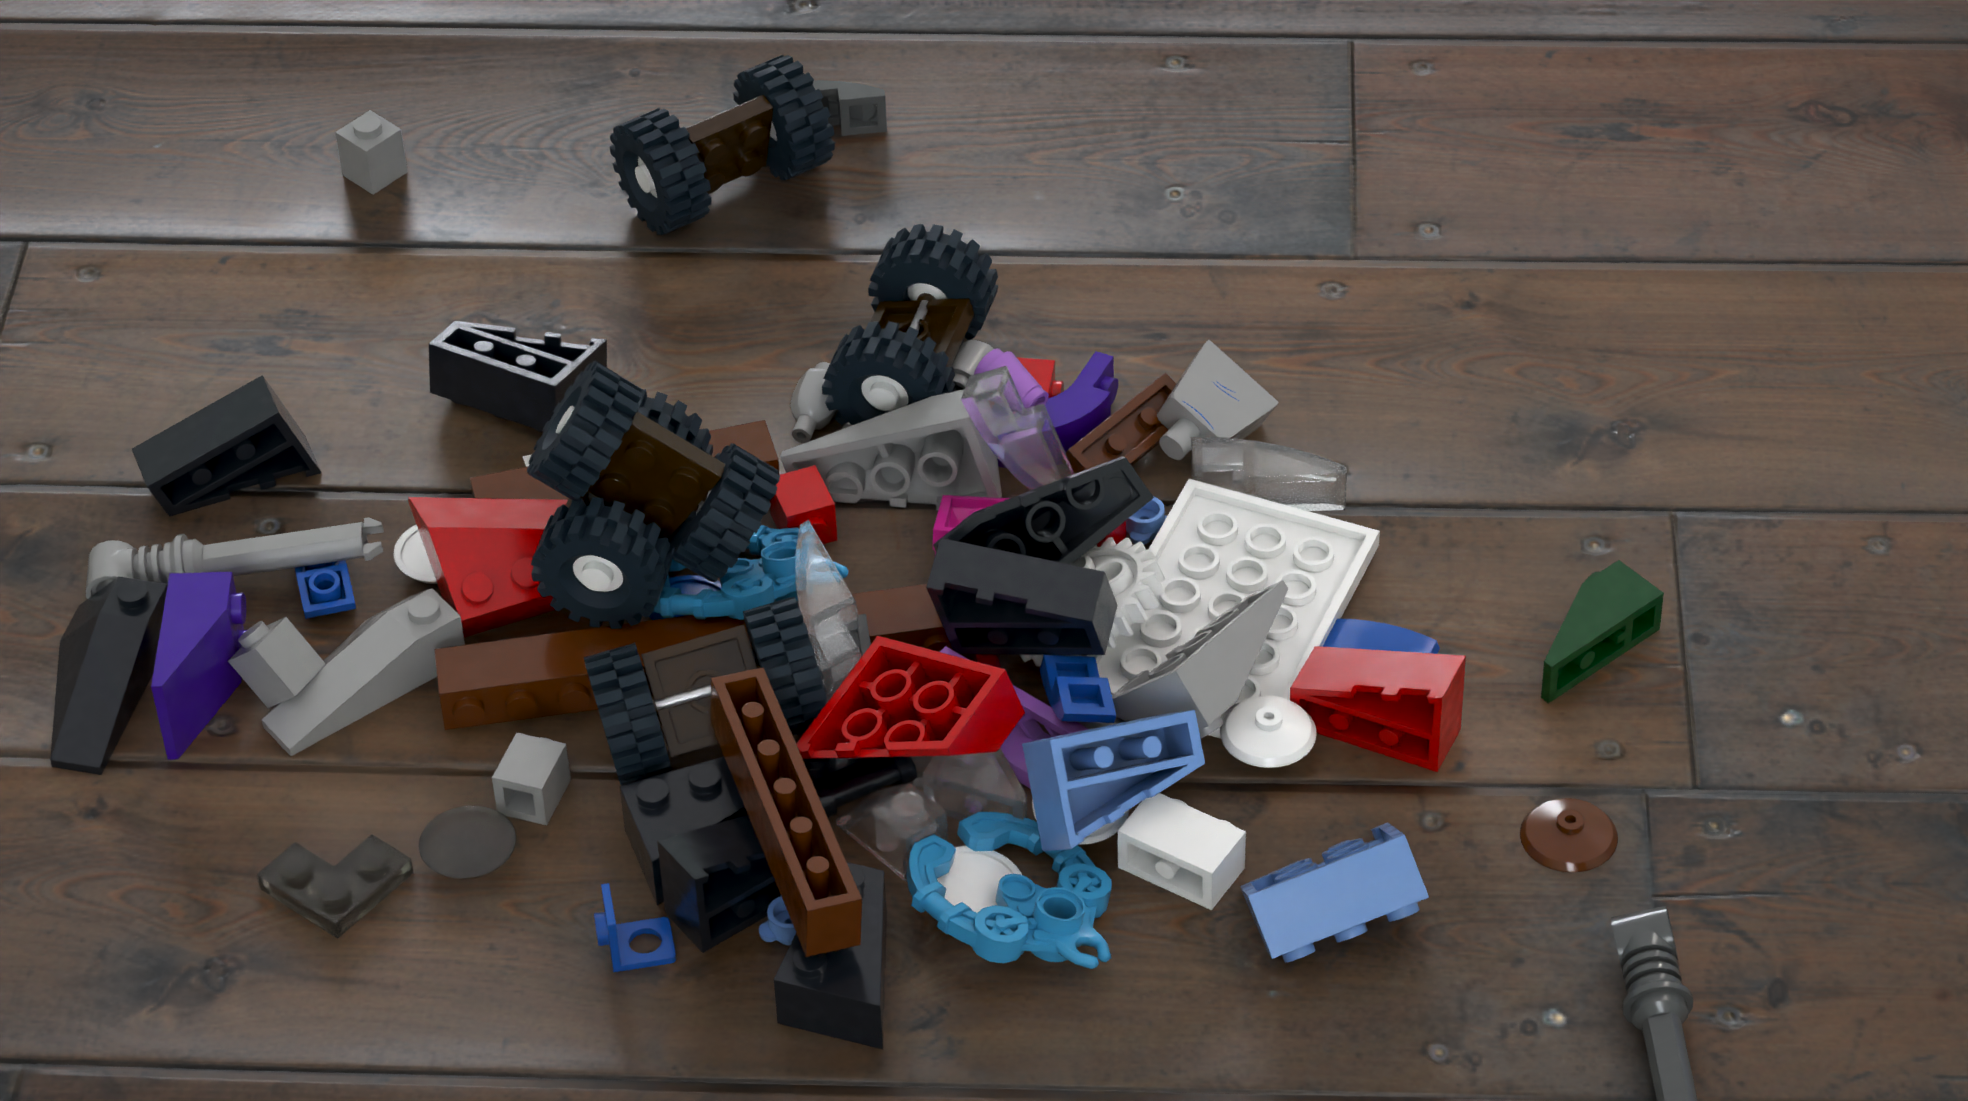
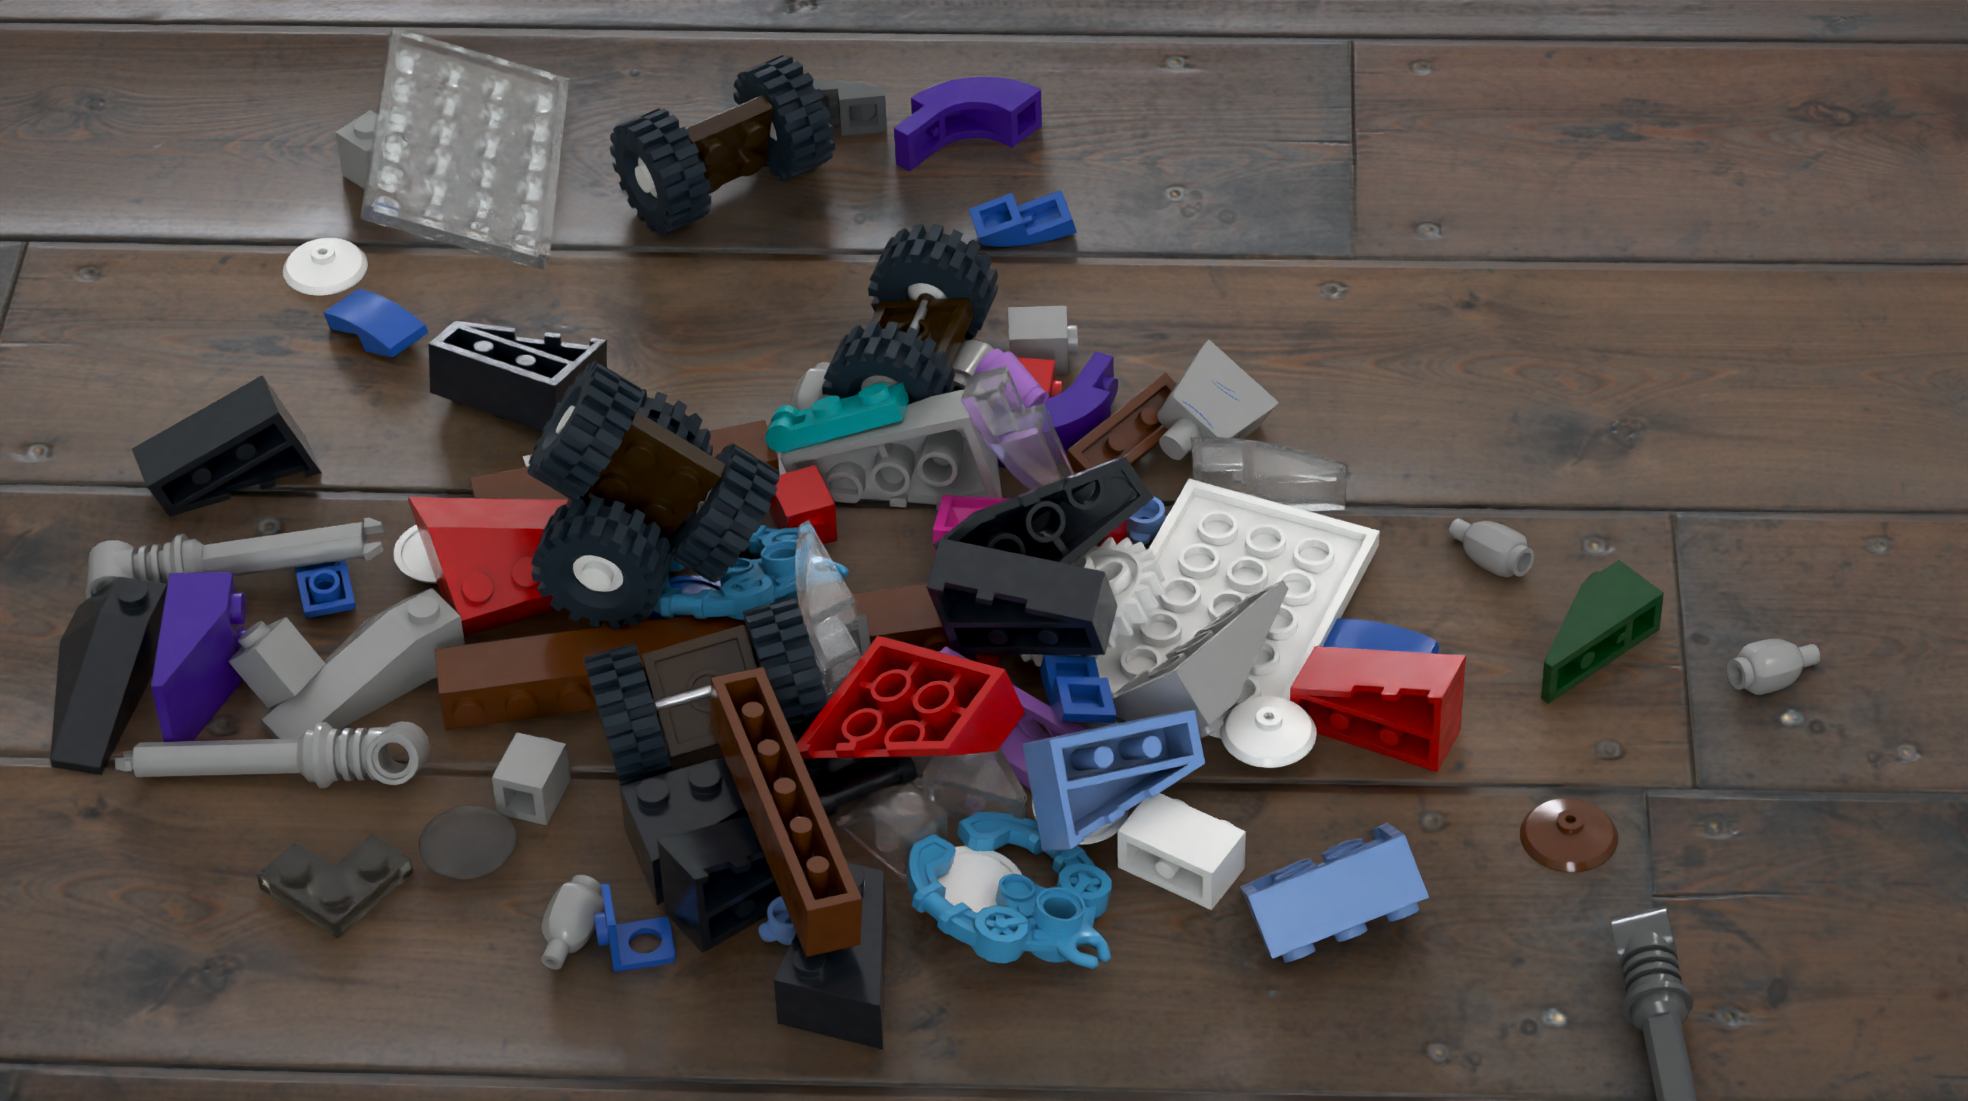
none -> light grey piece [115,721,430,788]
none -> white piece [283,238,368,296]
none -> blue slope [323,289,429,357]
none -> clear plate [360,27,569,270]
none -> light grey plant [541,875,604,970]
none -> teal plate [765,382,909,453]
none -> dark purple arch [894,77,1042,172]
none -> blue slope [968,190,1077,246]
none -> light grey brick [1008,306,1078,375]
none -> light grey plant [1449,518,1535,578]
none -> light grey plant [1727,639,1820,695]

